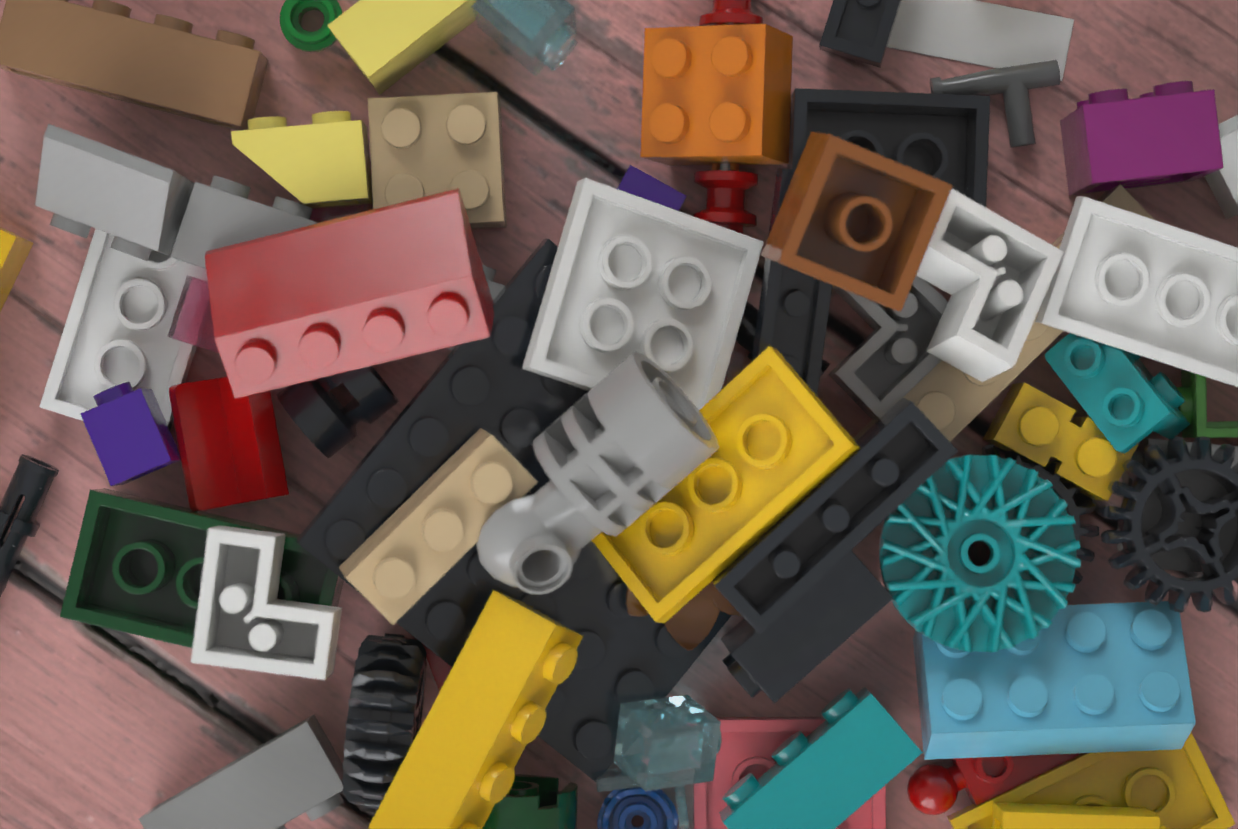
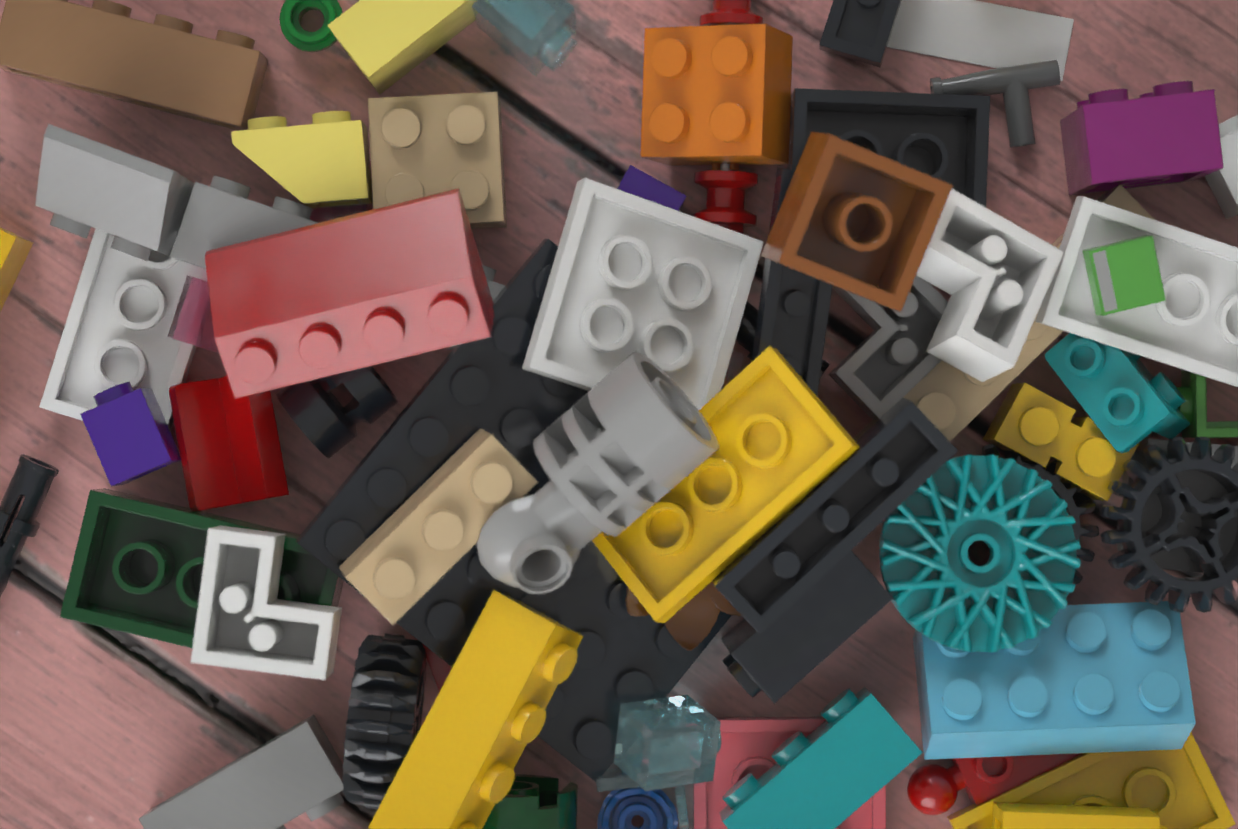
none -> bright green tile [1082,235,1166,316]

